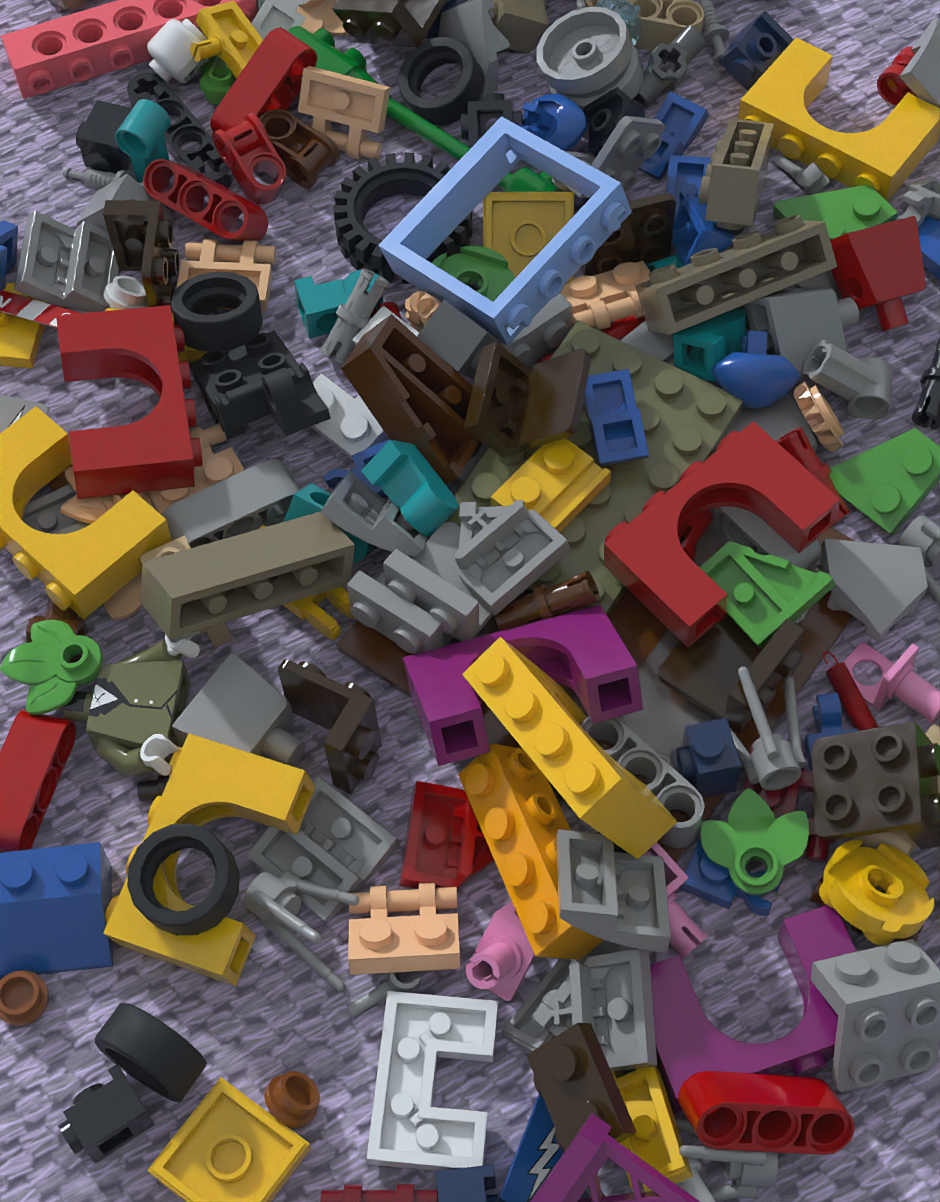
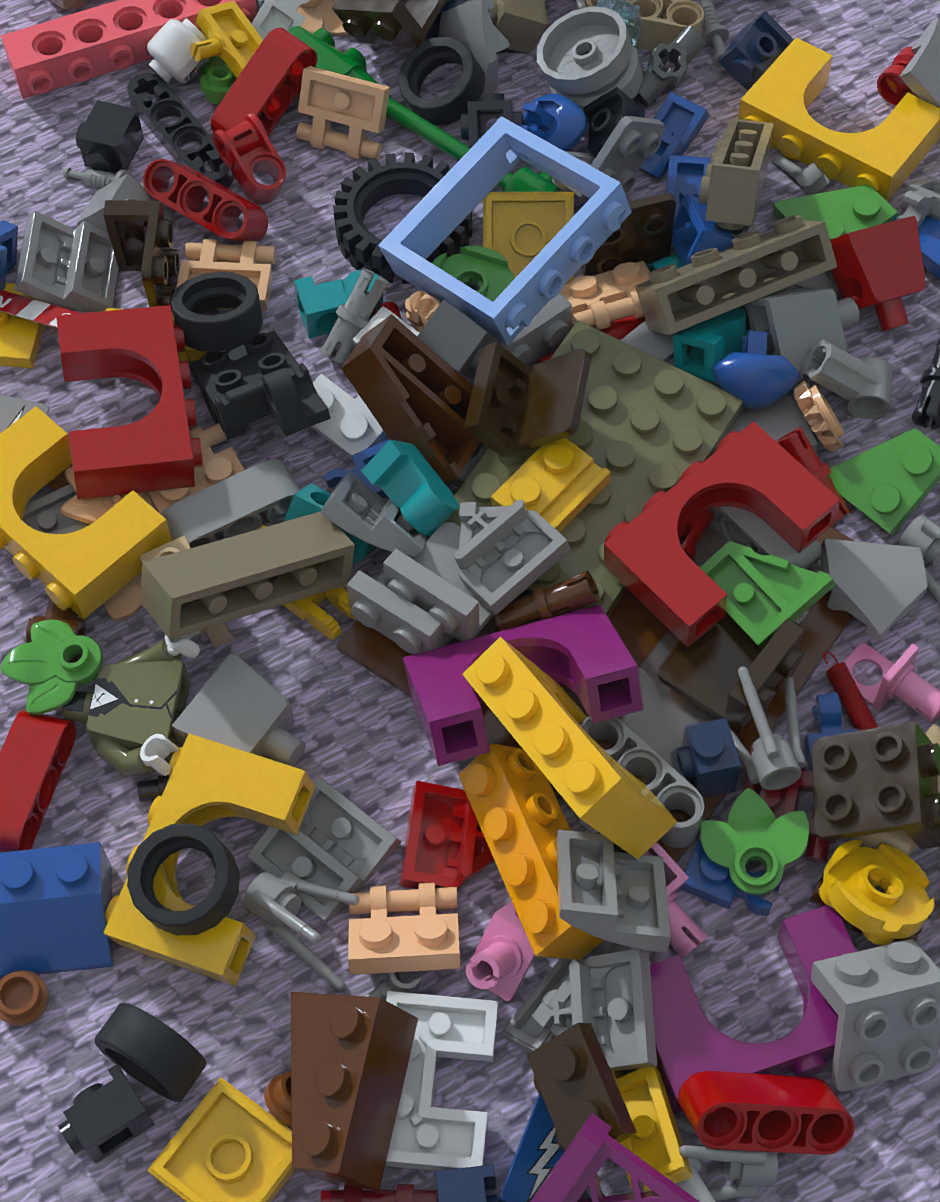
white plate [103,276,149,309] -> none
teal piece [115,99,171,182] -> none
reddish brown piece [259,109,340,189] -> none
dark brown bracket [278,659,382,795] -> none
blue slope [584,369,649,466] -> none
none -> reddish brown wedge [291,992,418,1190]

